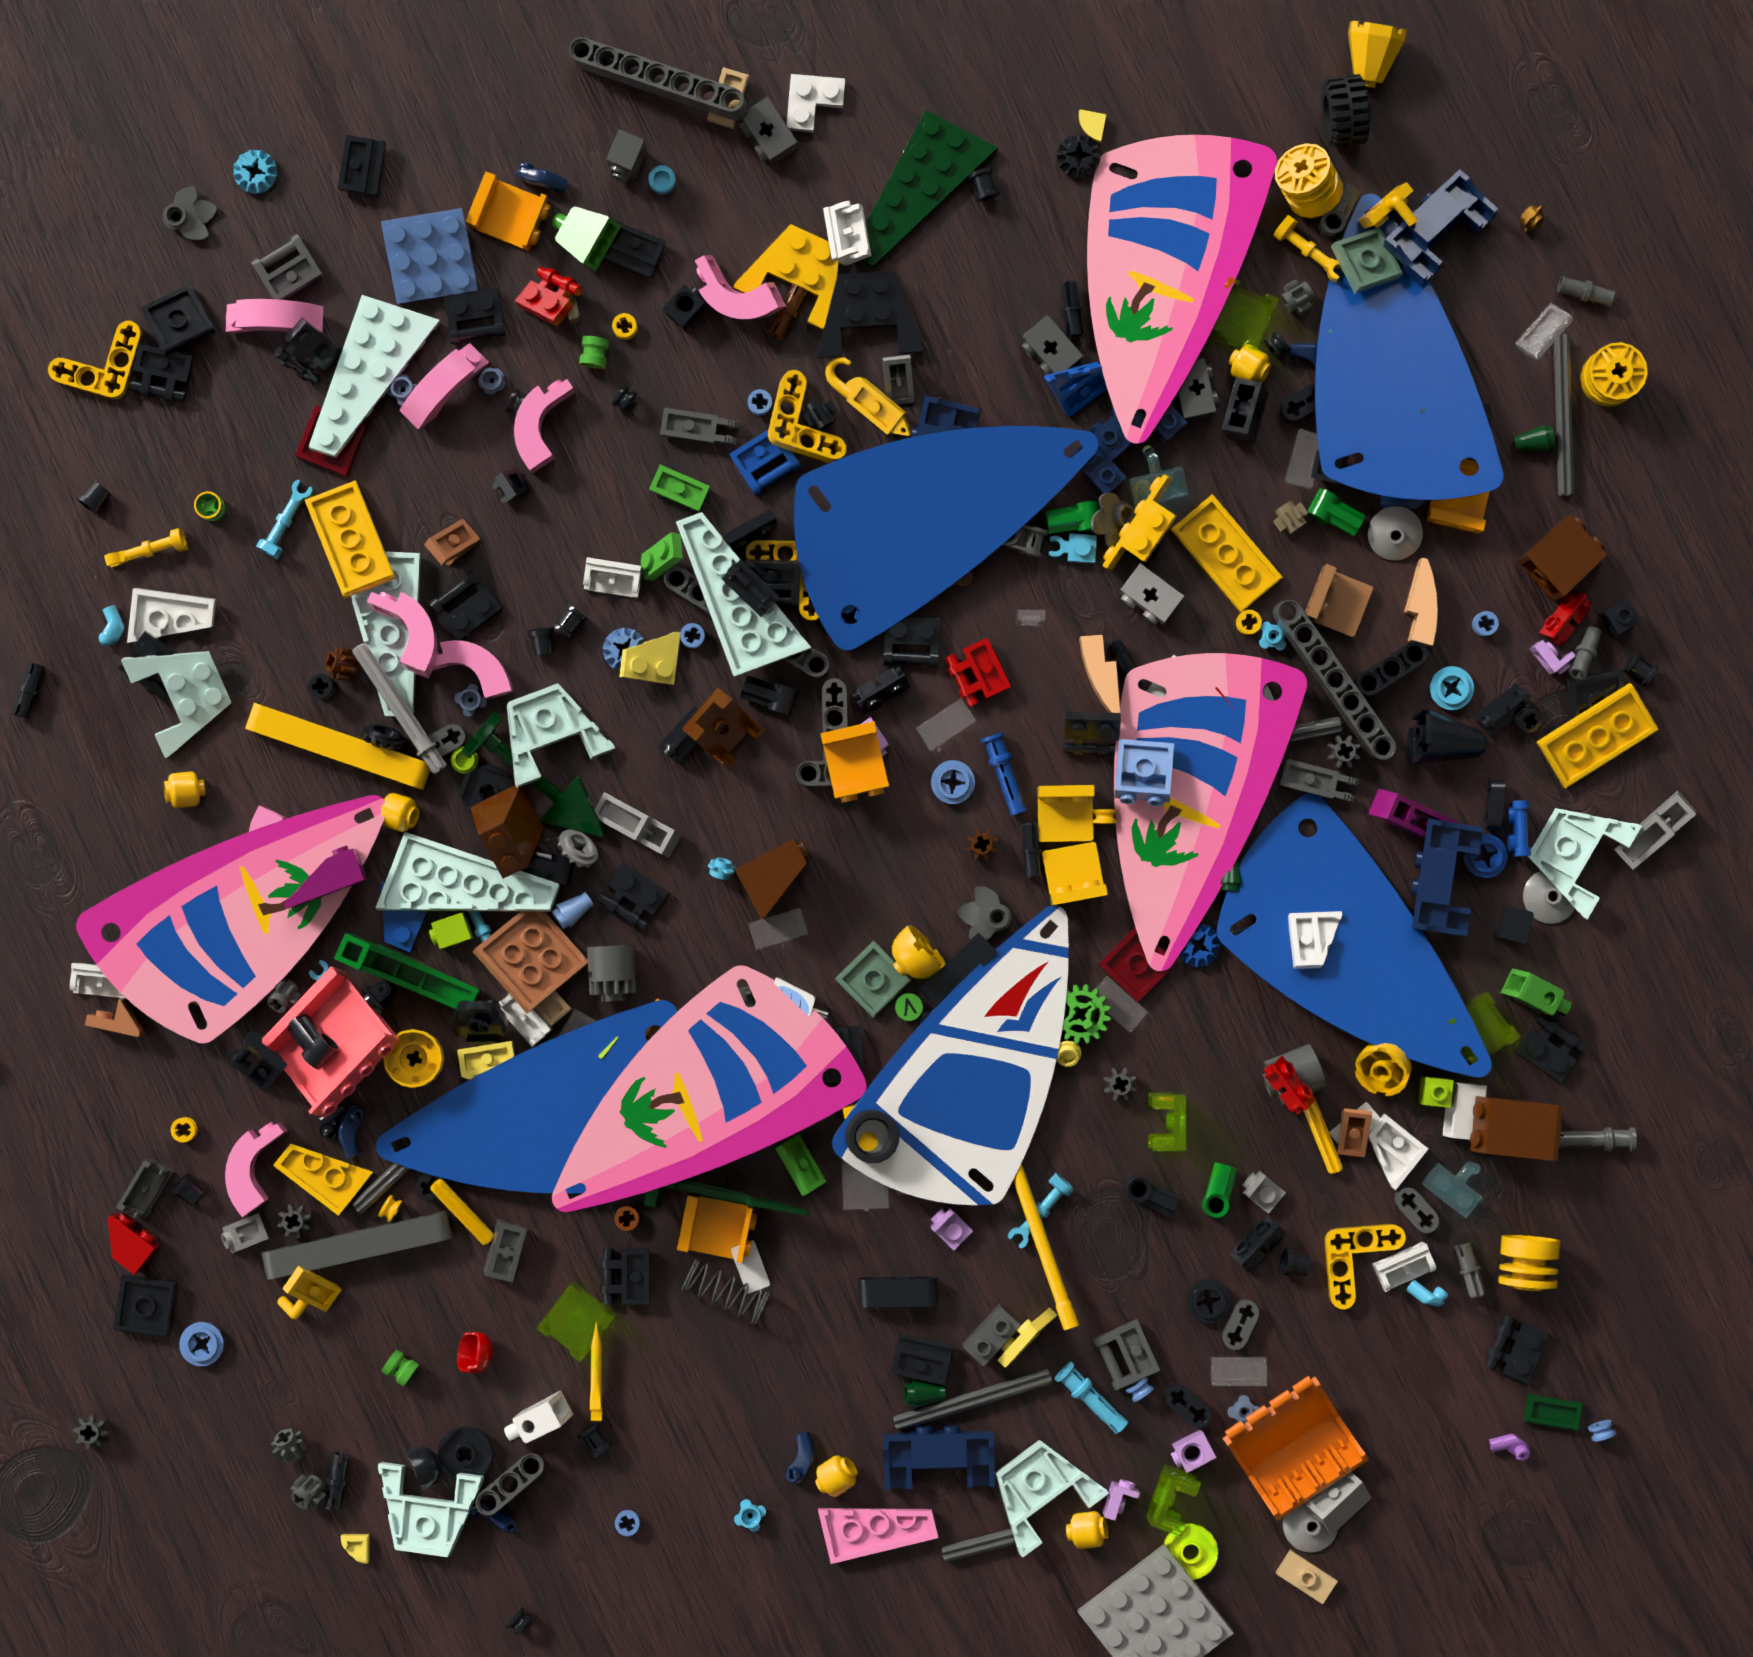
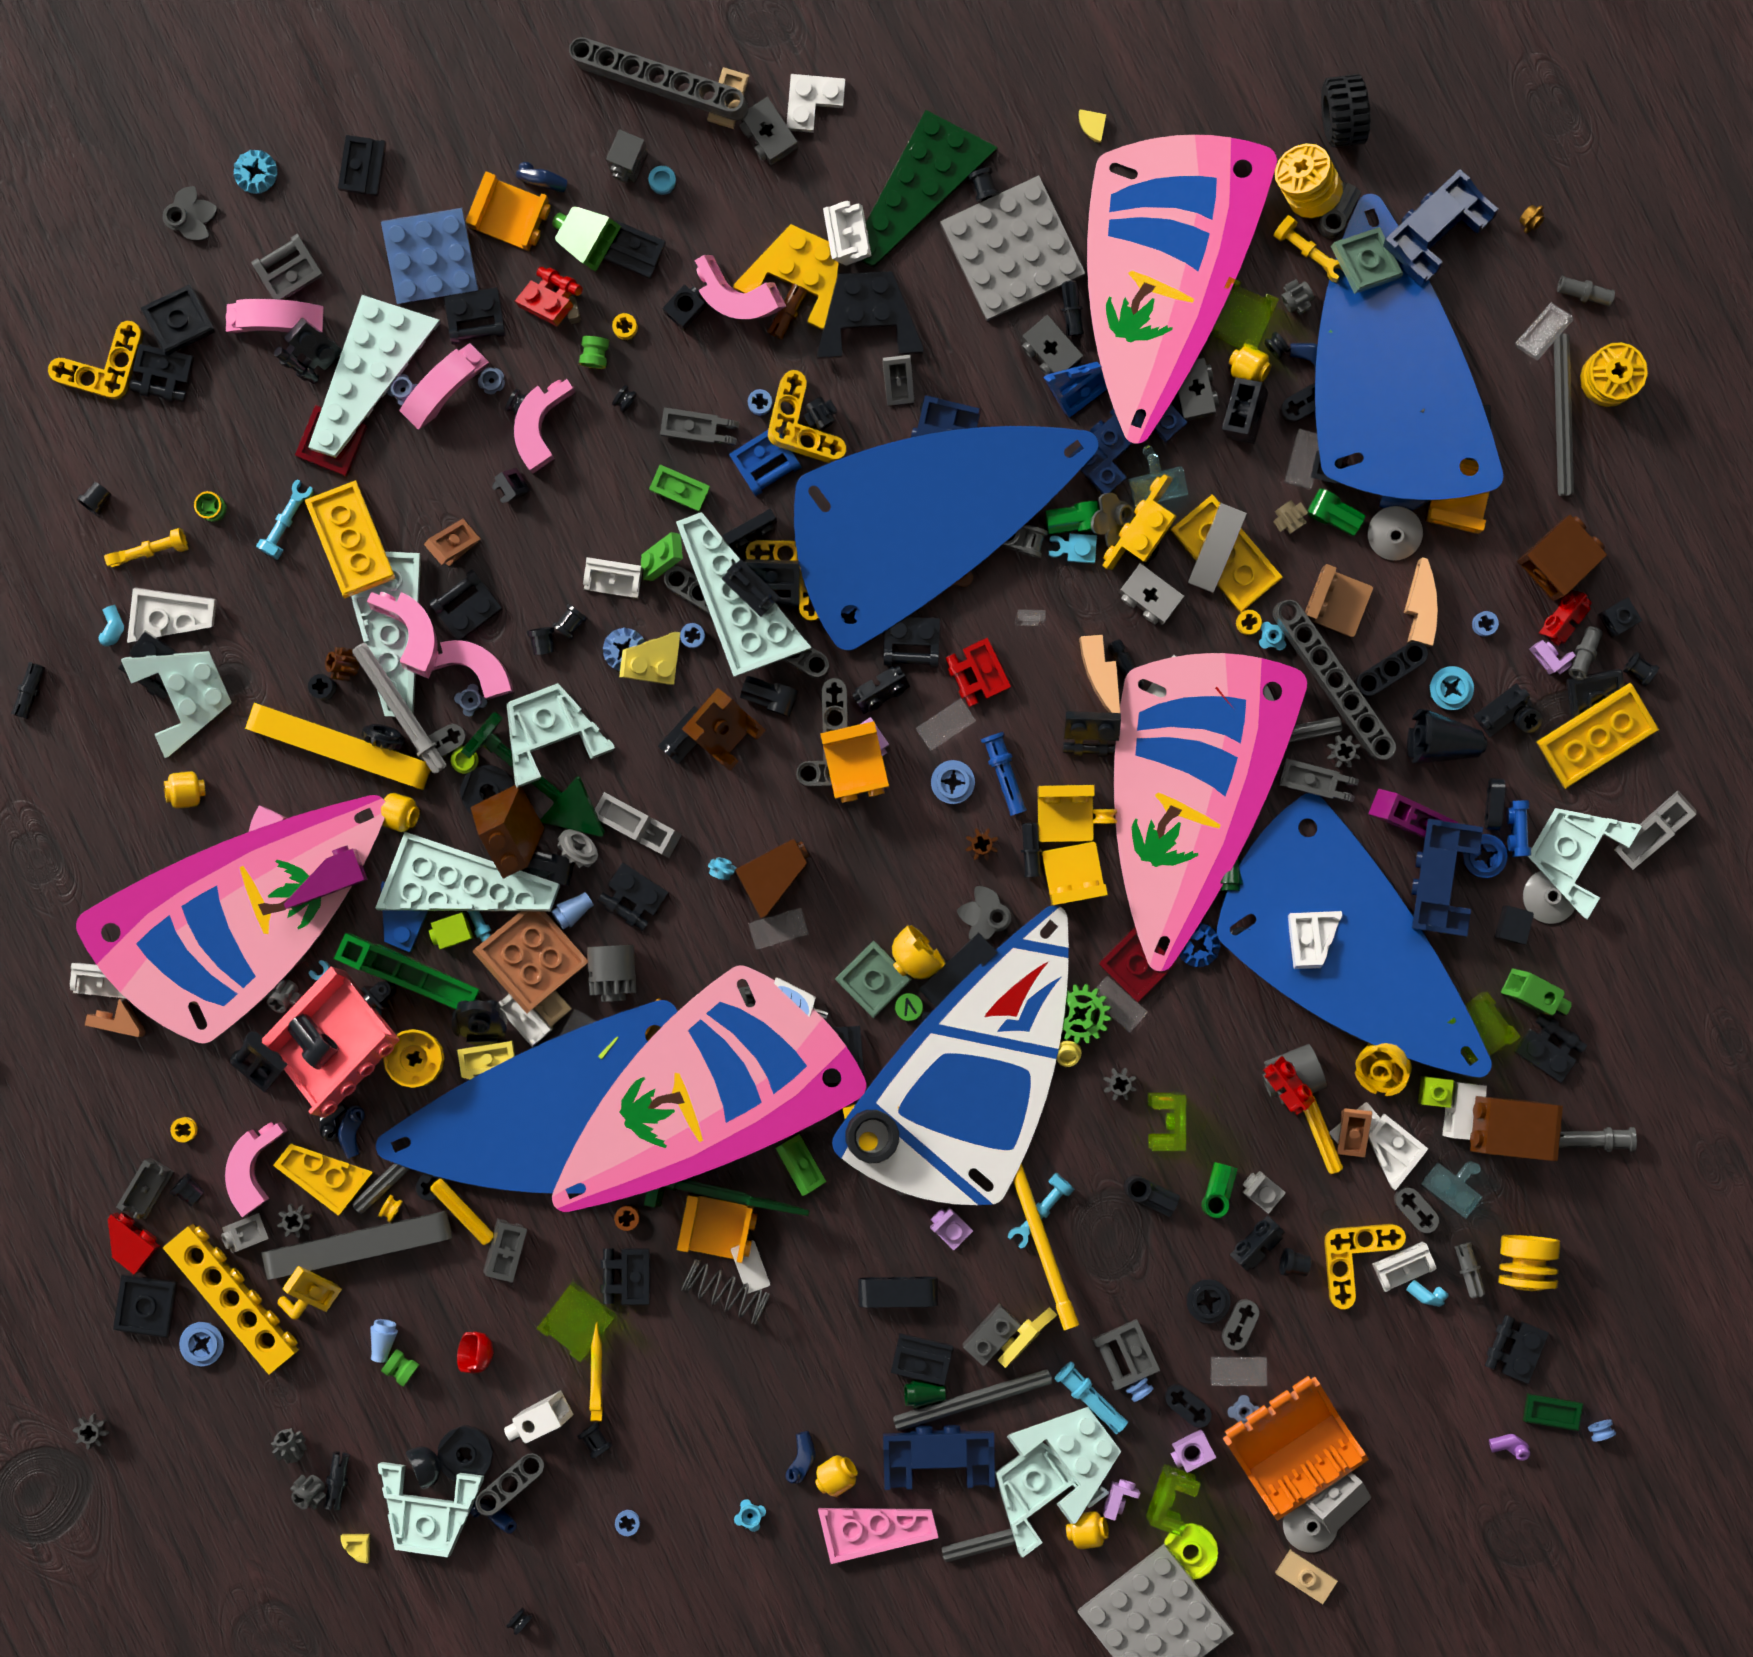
yellow plate [825,357,911,436] -> none
clear piece [842,1161,889,1212] -> none
black gear [1057,133,1101,178] -> none
medium blue plate [1115,739,1174,807] -> none
yellow cone [1348,21,1407,88] -> none
yellow plate [1358,182,1418,229] -> none
dark green cone [1514,425,1556,452] -> none
none -> yellow brick [163,1224,299,1375]
none -> light blue cone [370,1319,398,1363]
none -> light grey plate [940,175,1085,321]
none -> light aqua wing [1007,1407,1121,1524]
none -> light grey slope [1188,503,1247,593]

